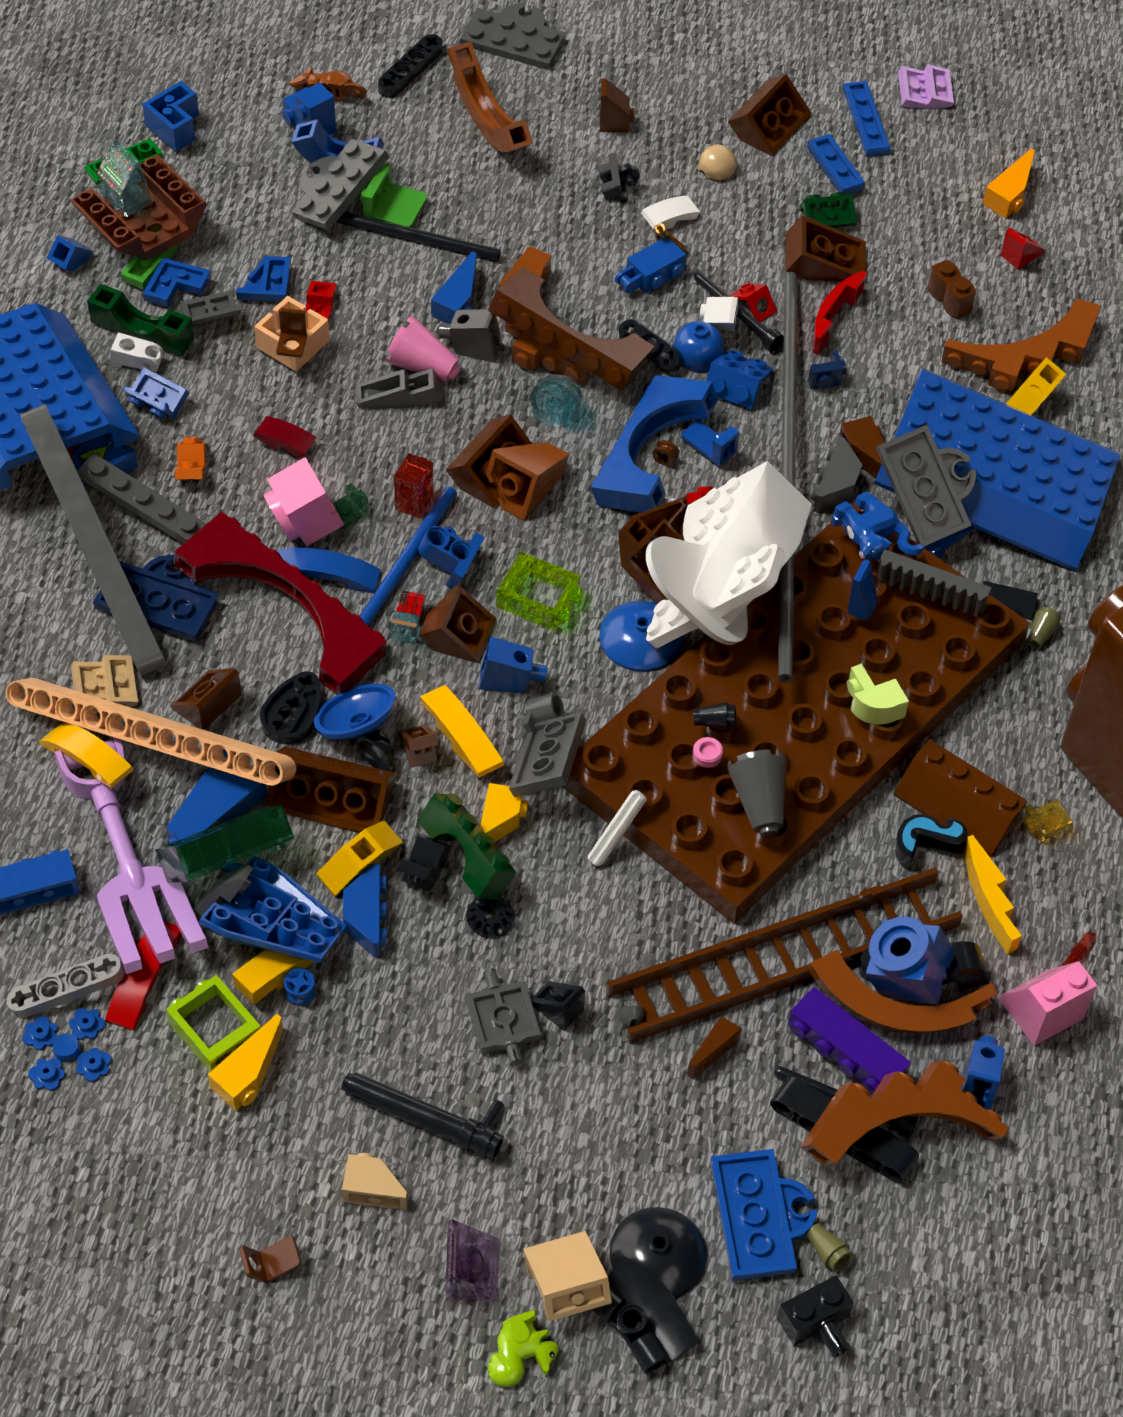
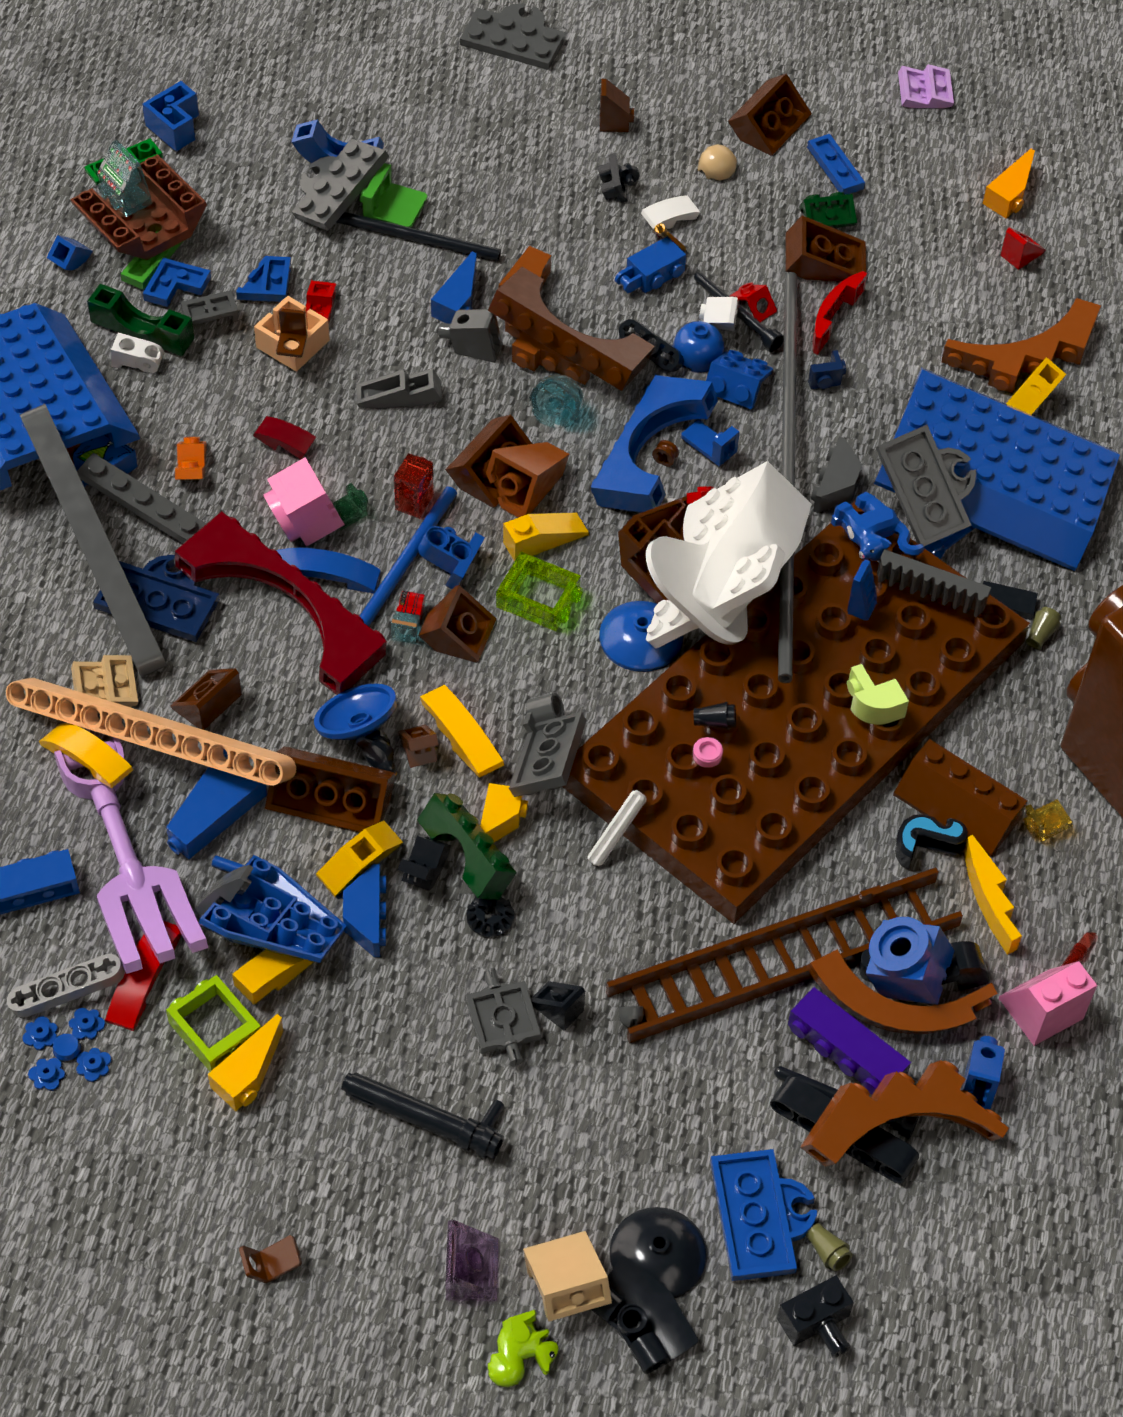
bracket [123,367,190,420] -> none
clear green brick [155,805,295,883] -> none
black piece [260,671,321,744] -> none
blue brick [282,82,336,135] -> none
blue wheel [284,968,316,1006] -> none
dark orange animal [289,67,367,102] -> none
tan slope [342,1153,408,1210] -> none
black beam [378,34,443,98] -> none
bright pink cone [385,316,461,382] -> none
dark orange arch [447,41,533,152] -> none
blue torso [479,637,547,693] -> none
reddish brown slope [687,1017,742,1079] -> none
dark grey cone [727,750,787,837] -> none
reddish brown slope [839,416,885,479] -> none
blue tile [843,81,891,157] -> none
reddish brown brick [928,260,976,319] -> none
none -> yellow slope [503,513,589,562]

